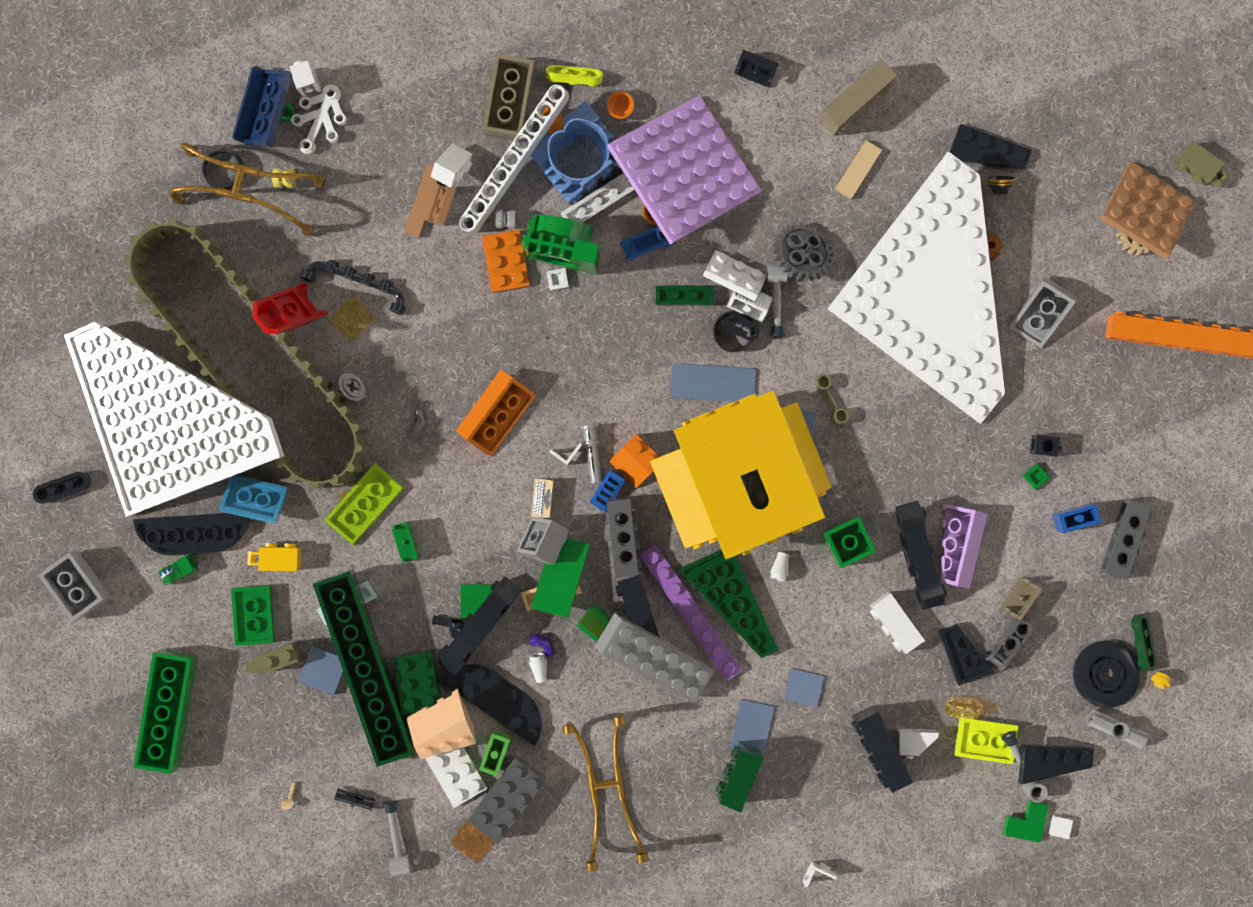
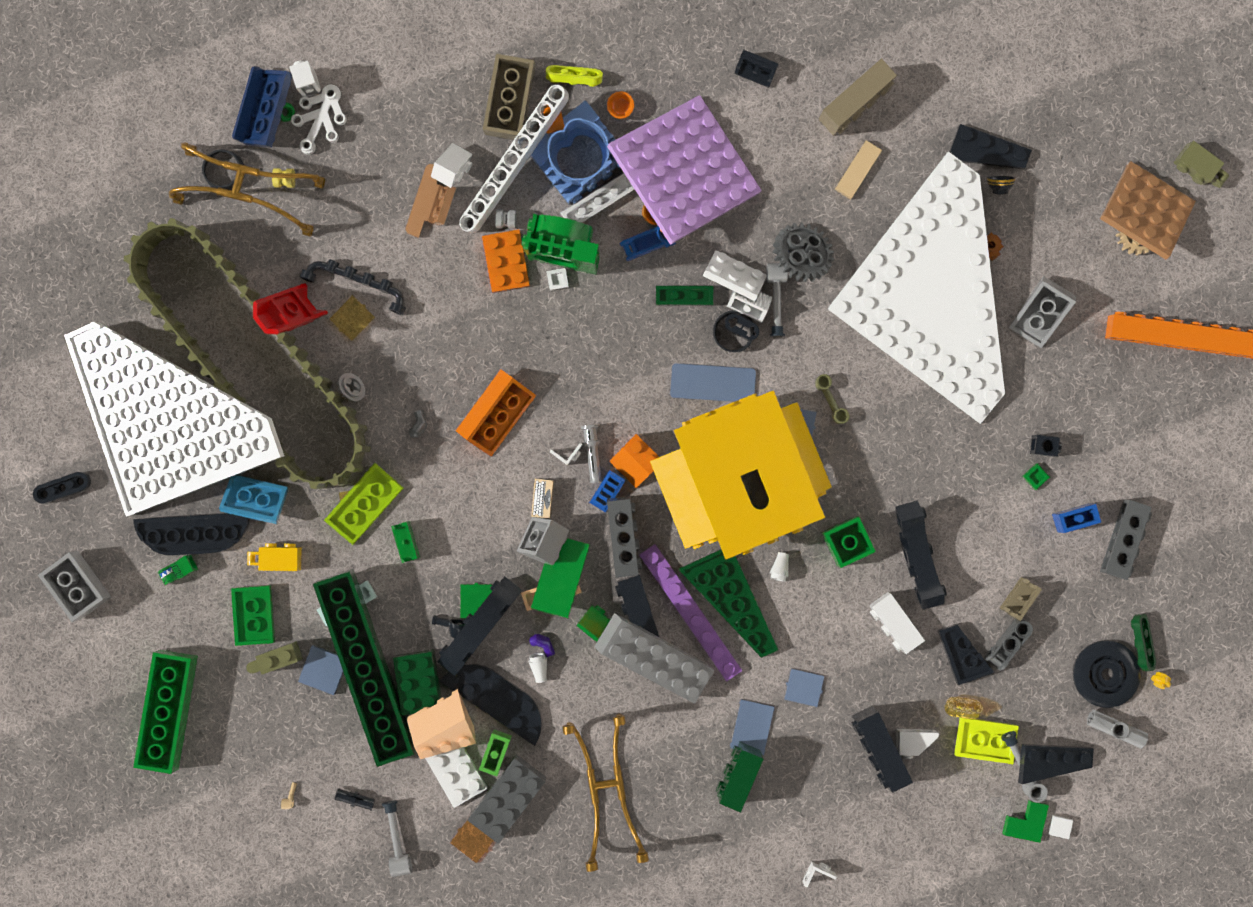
lavender wedge [941,504,988,589] -> none

